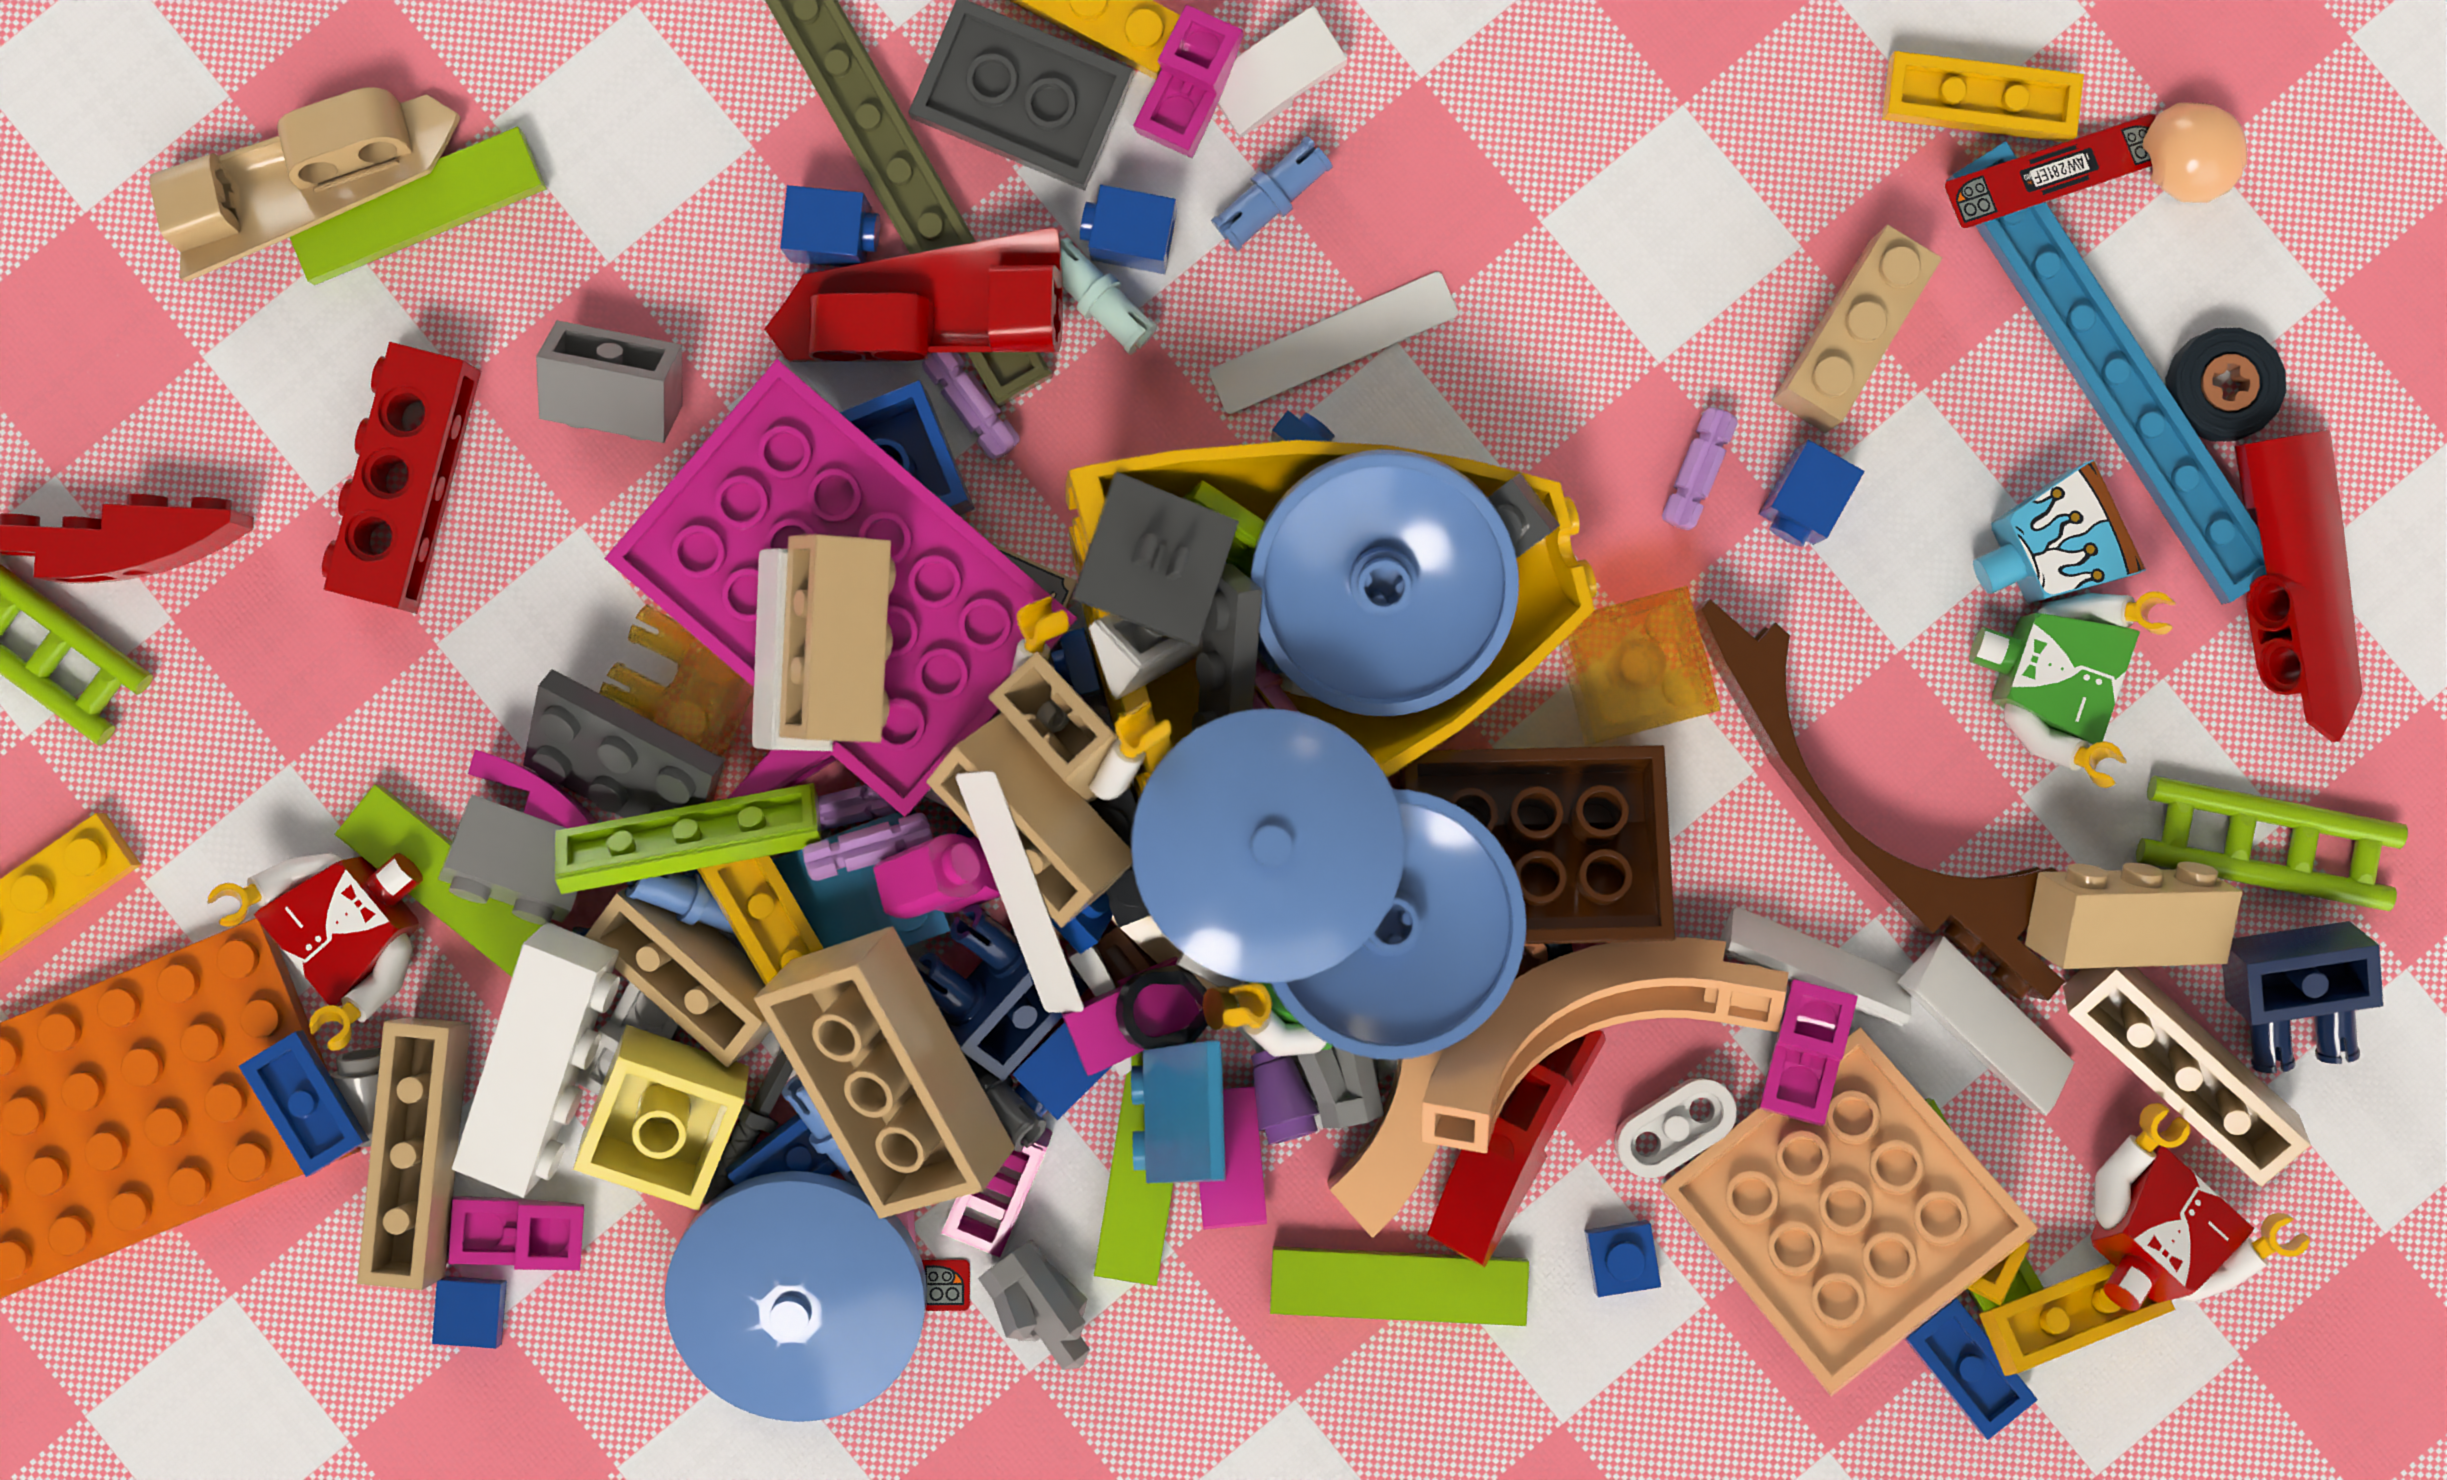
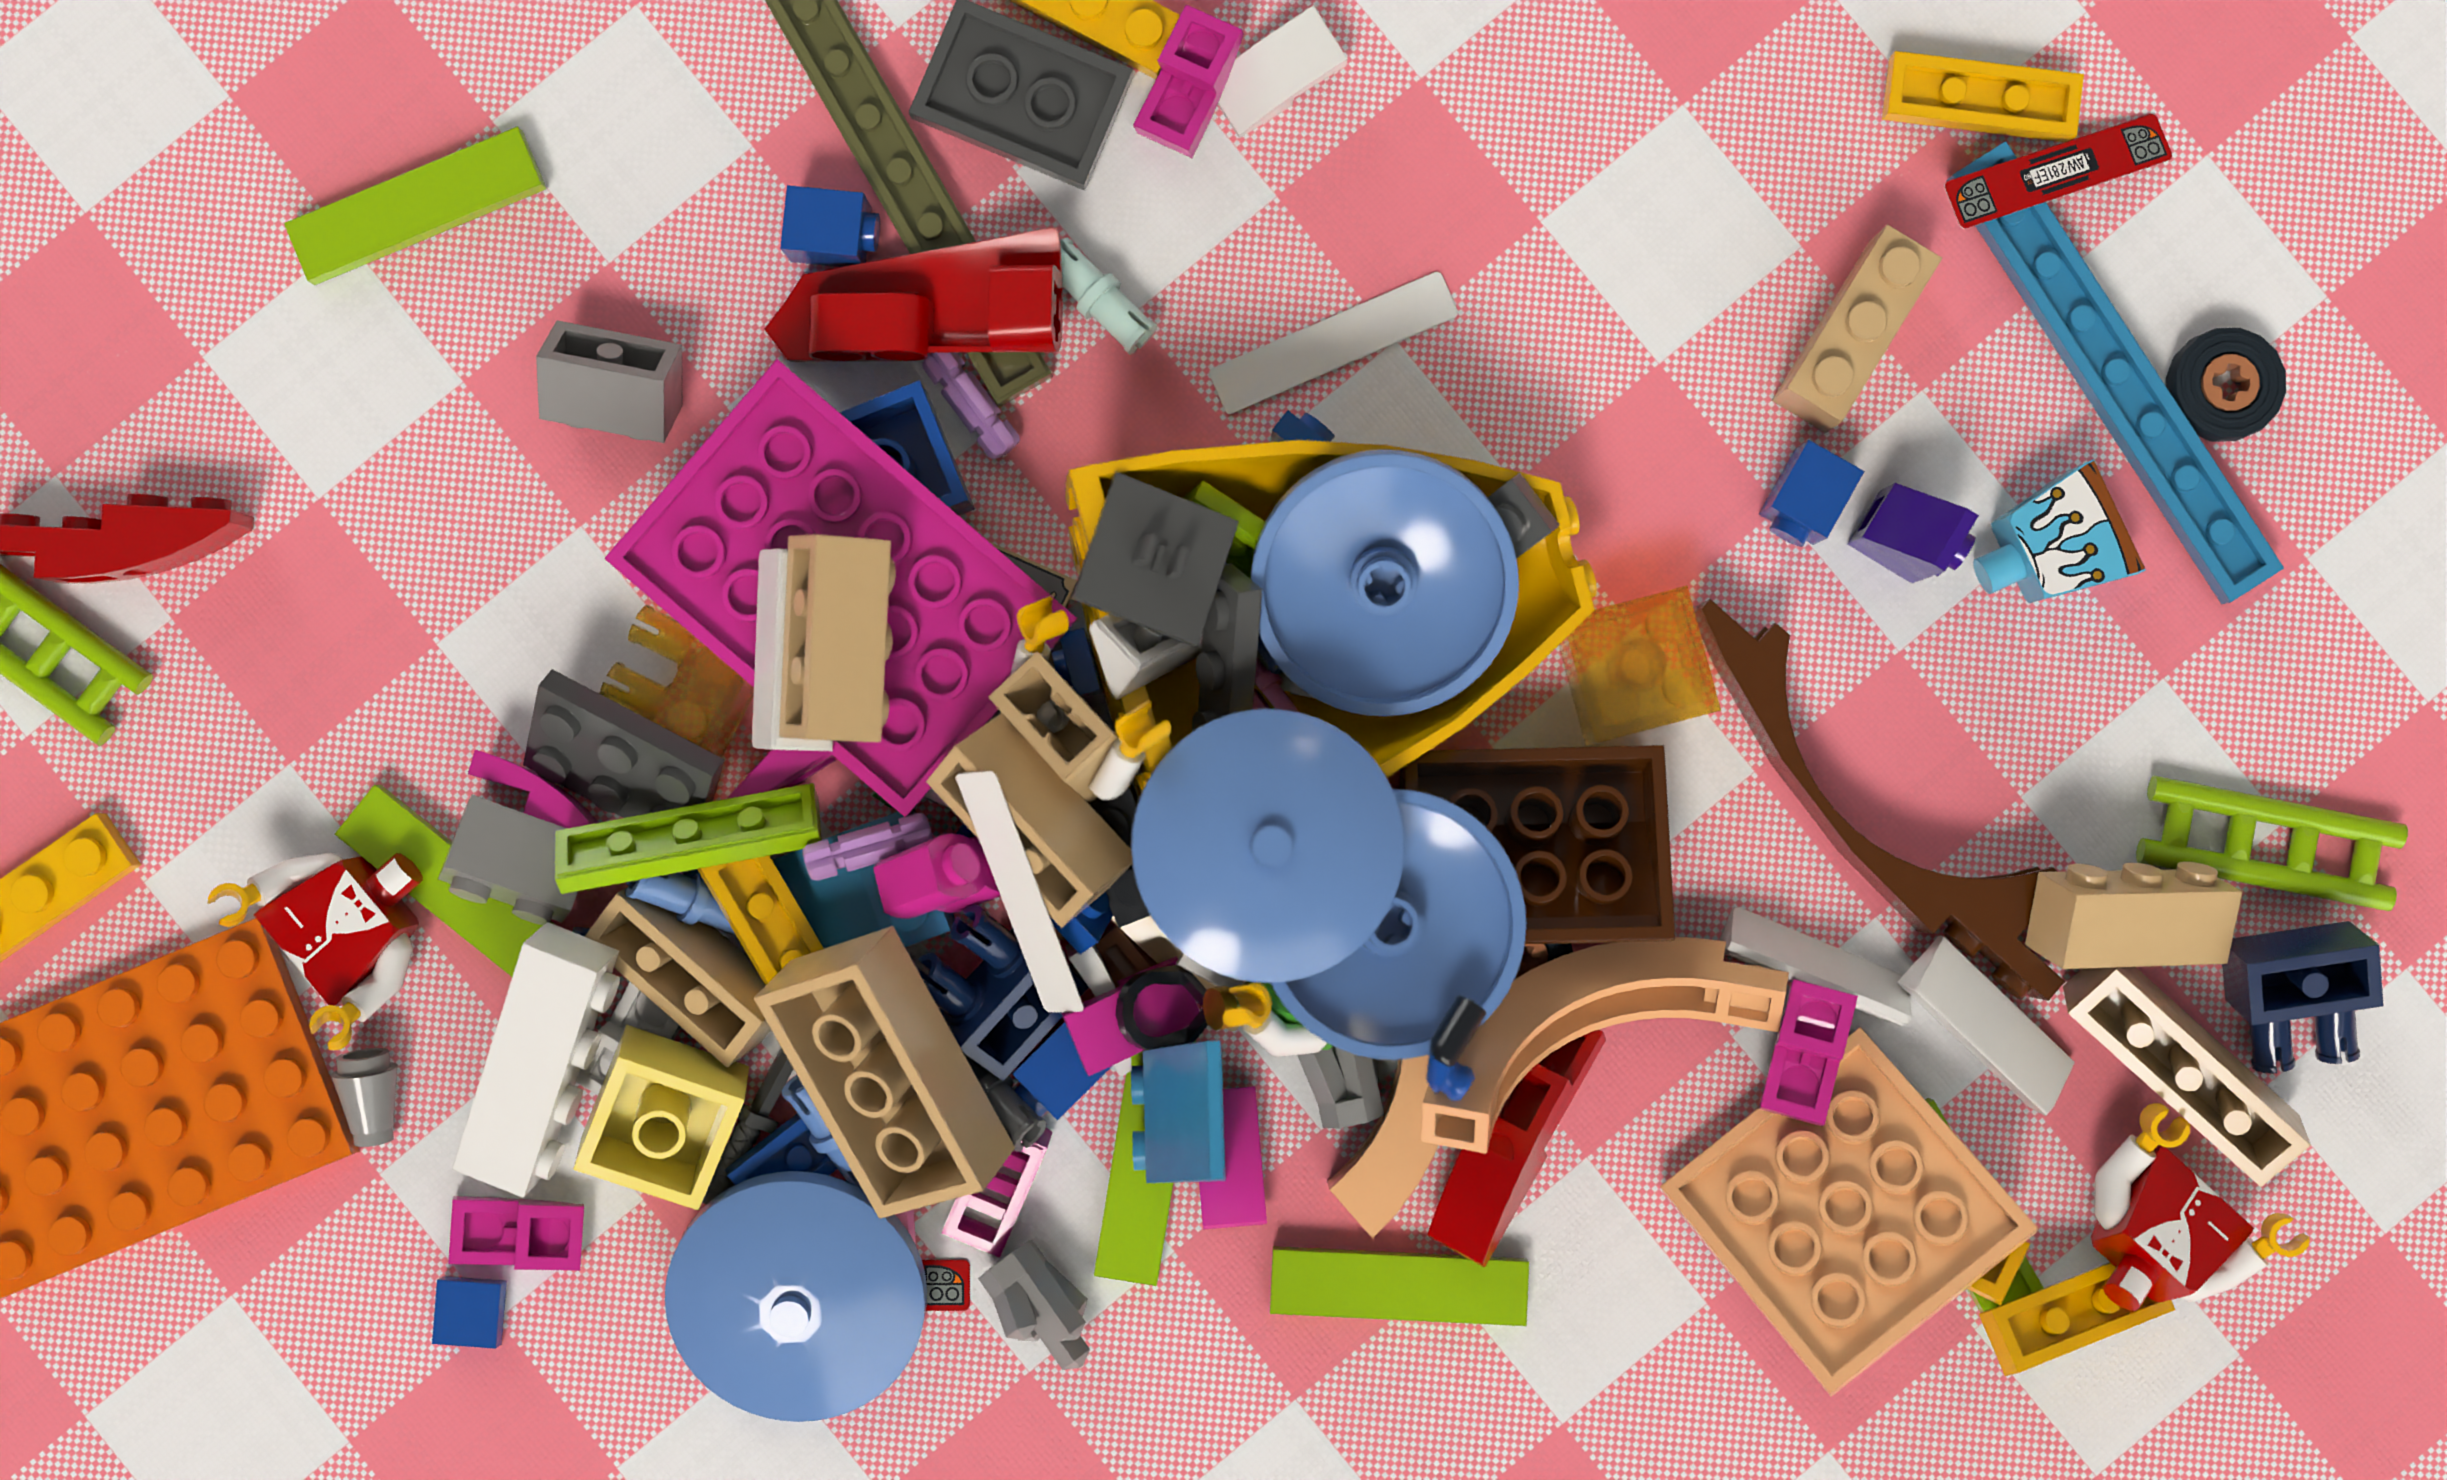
tan panel [149,87,461,282] -> none
blue plate [239,1030,369,1177] -> none
red brick [322,342,481,614] -> none
tan brick [357,1017,471,1290] -> none
lavender axle [818,784,898,831] -> none
blue brick [1080,184,1177,275] -> none
medium blue pin [1211,136,1333,251] -> none
medium lavender cone [1251,1050,1320,1145] -> none
blue plate [1584,1220,1661,1297] -> none
white plate [1614,1077,1737,1178] -> none
lavender axle [1662,407,1738,530] -> none
blue plate [1904,1298,2038,1440] -> none
torso [1969,591,2176,788] -> none
light nougat hair [2143,103,2247,203] -> none
red panel [2234,430,2362,742] -> none
none -> black arm [1426,996,1486,1101]
none -> dark purple slope [1848,483,1979,584]

